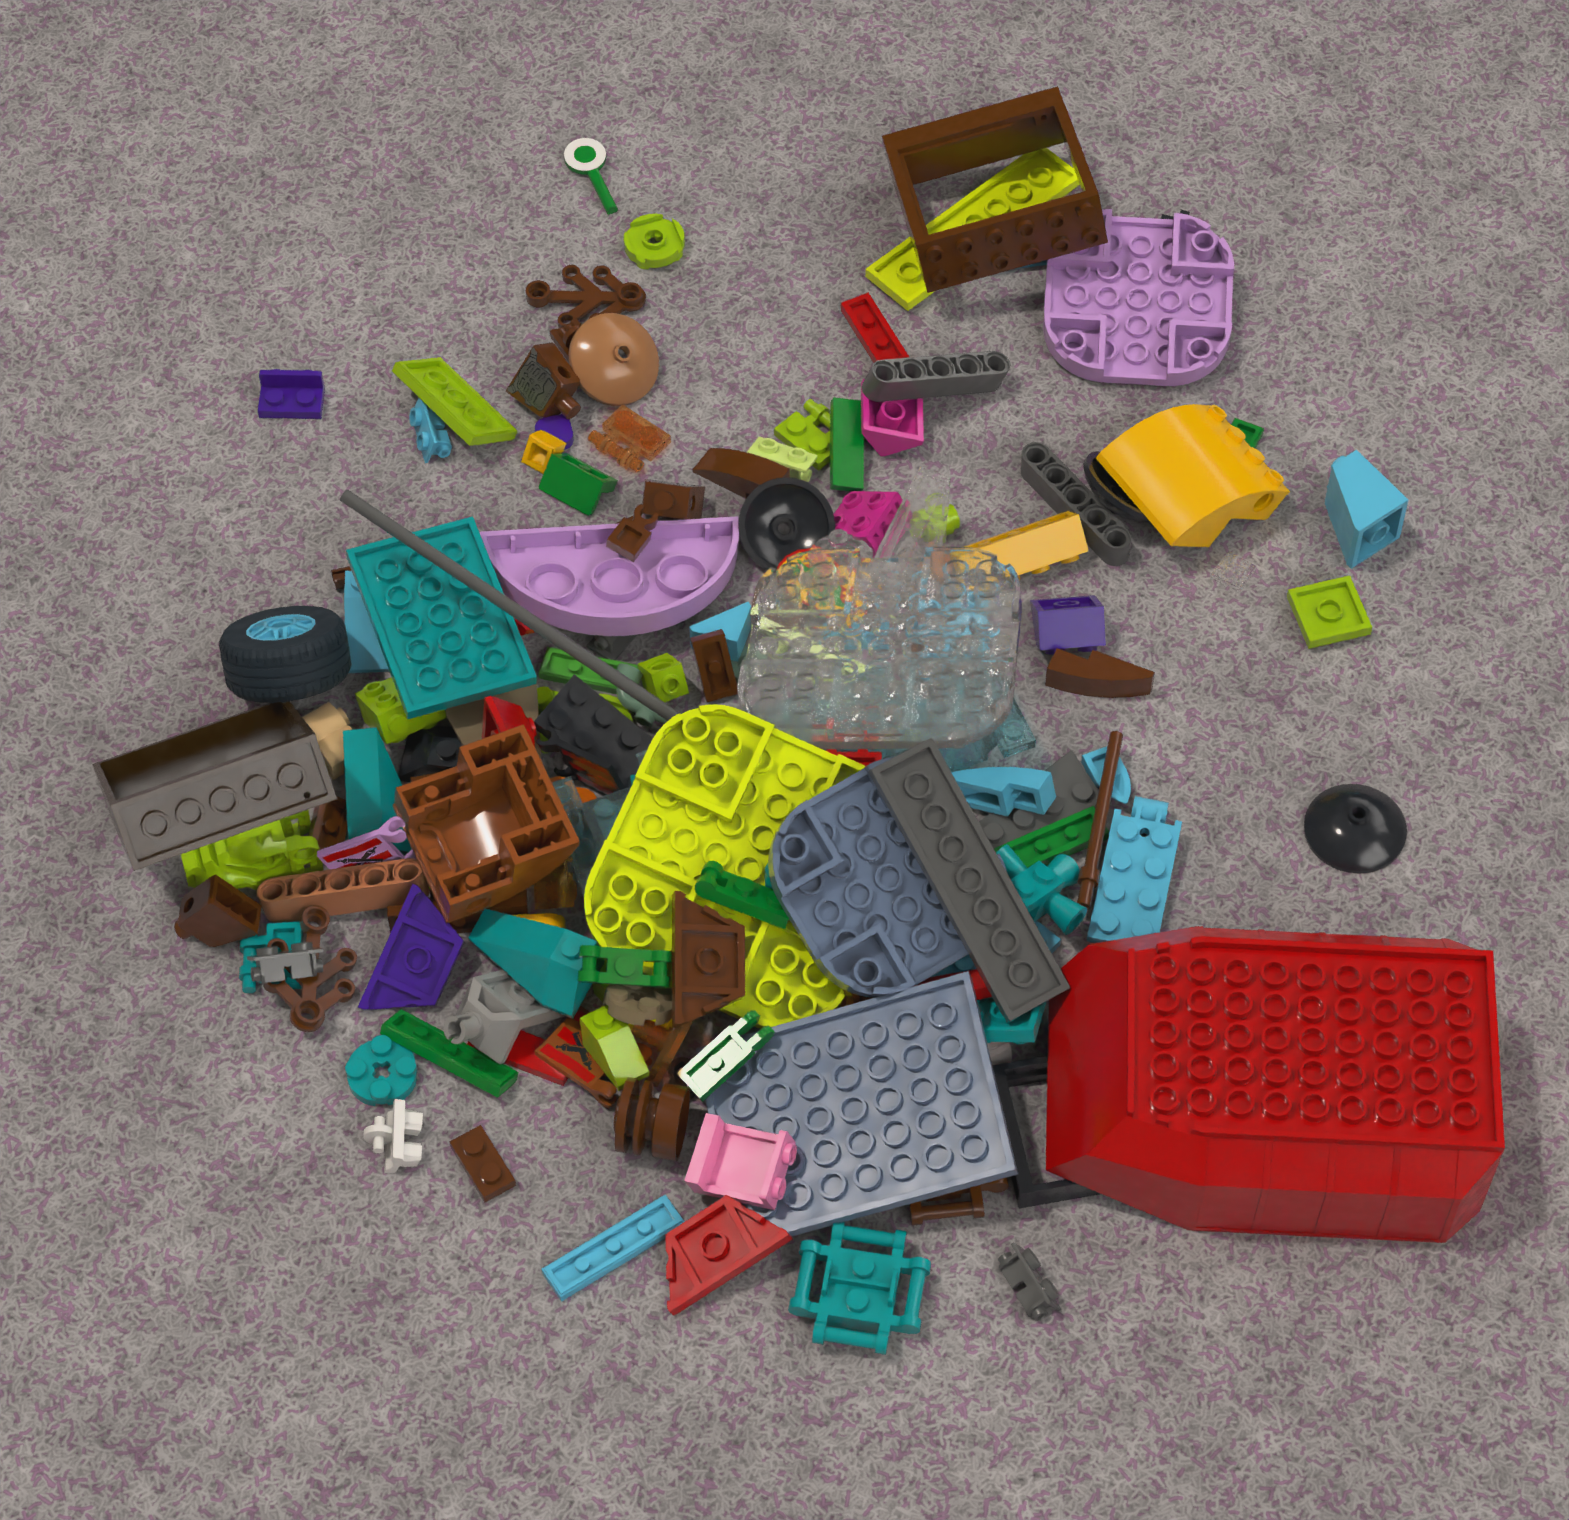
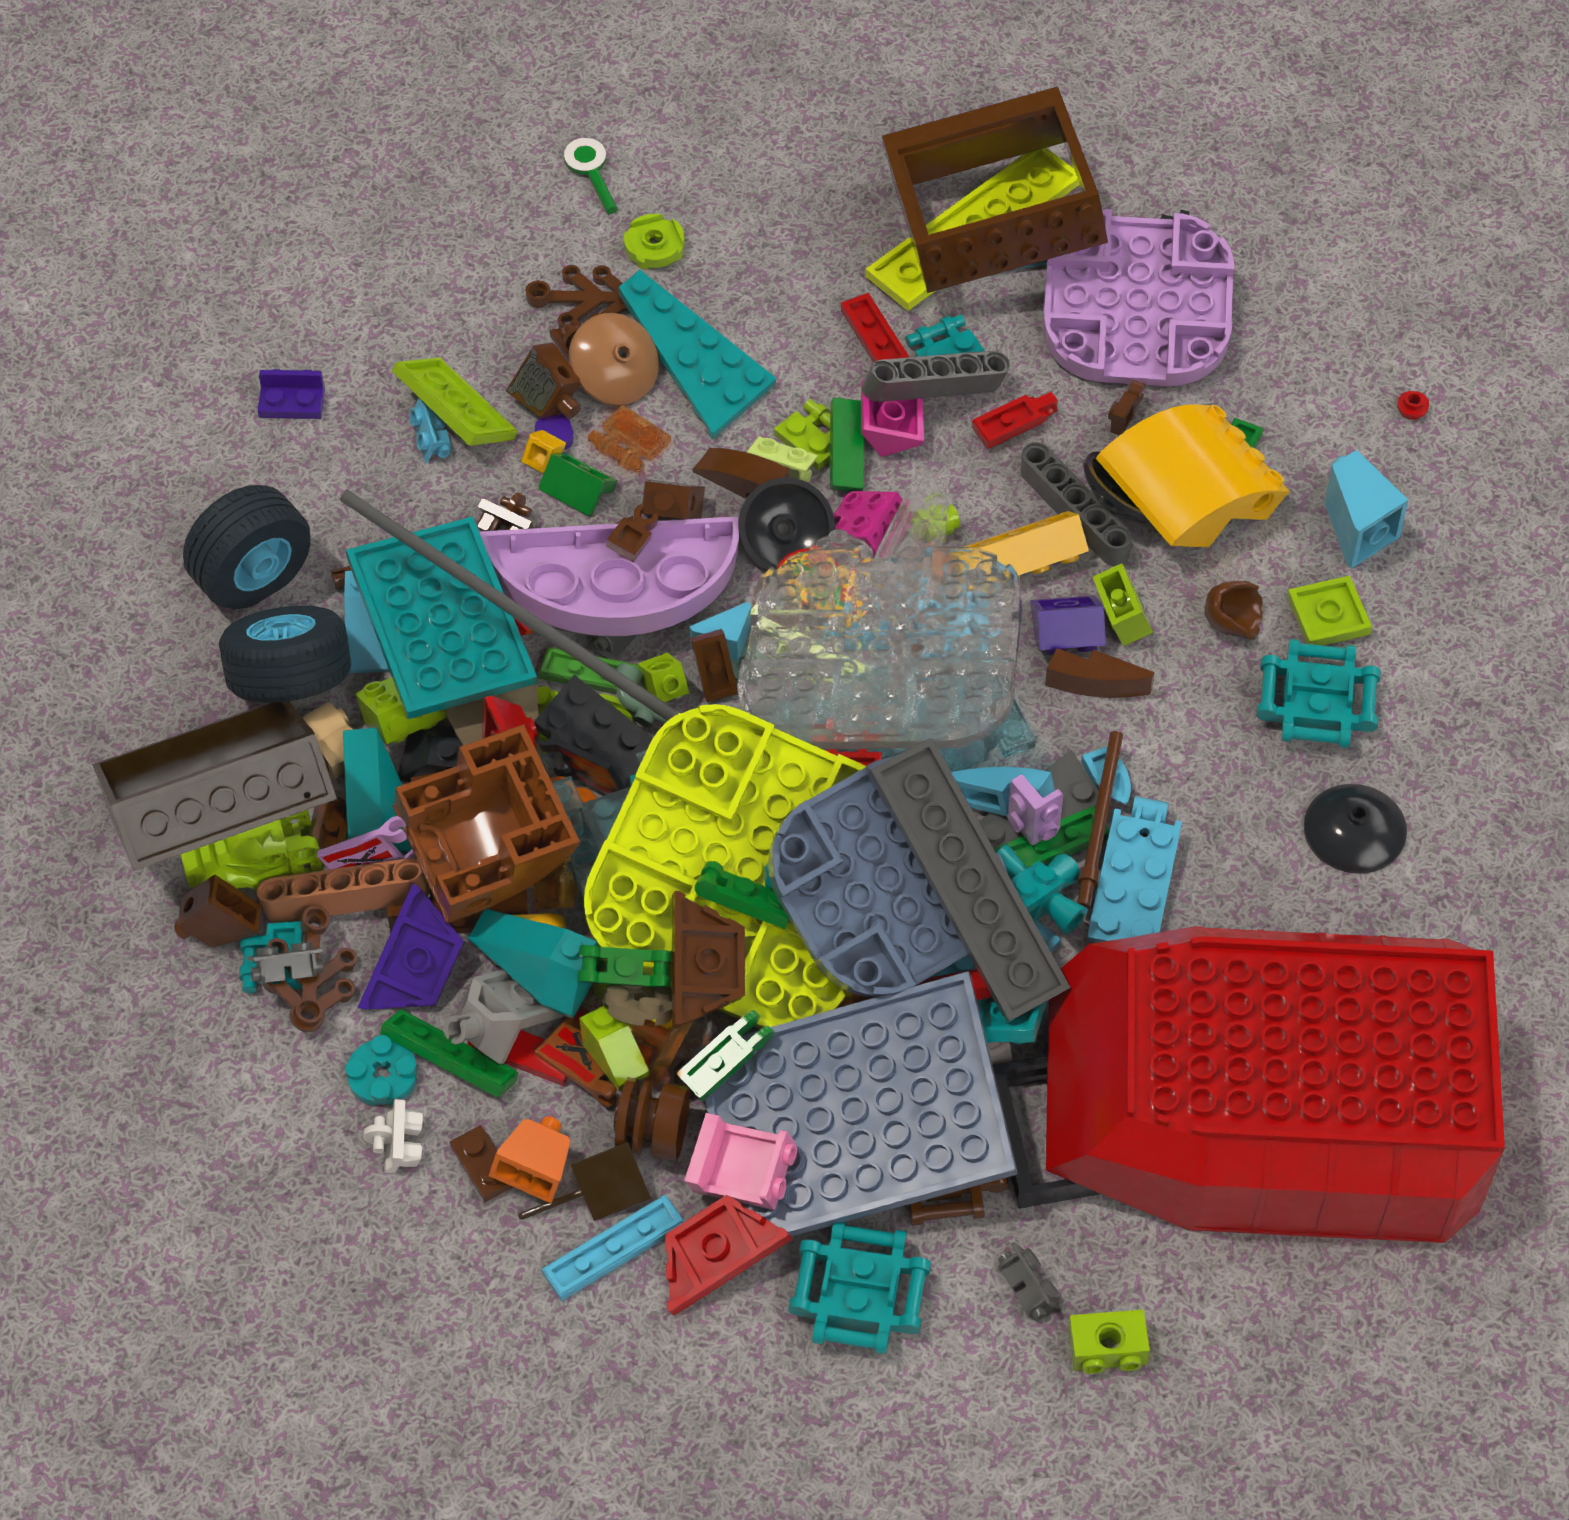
none -> black wheel [183,485,311,609]
none -> hips [477,493,533,532]
none -> orange torso [488,1116,571,1203]
none -> dark brown piece [518,1142,651,1221]
none -> teal wing [618,270,777,440]
none -> teal plate [905,314,985,357]
none -> red hinge [972,391,1058,449]
none -> lavender bracket [1007,774,1063,846]
none -> lime brick [1068,1309,1150,1374]
none -> lime brick [1093,563,1154,646]
none -> reddish brown plate [1108,379,1145,436]
none -> reddish brown hair [1204,581,1263,640]
none -> teal brick [1256,639,1381,748]
none -> red plate [1397,391,1429,420]

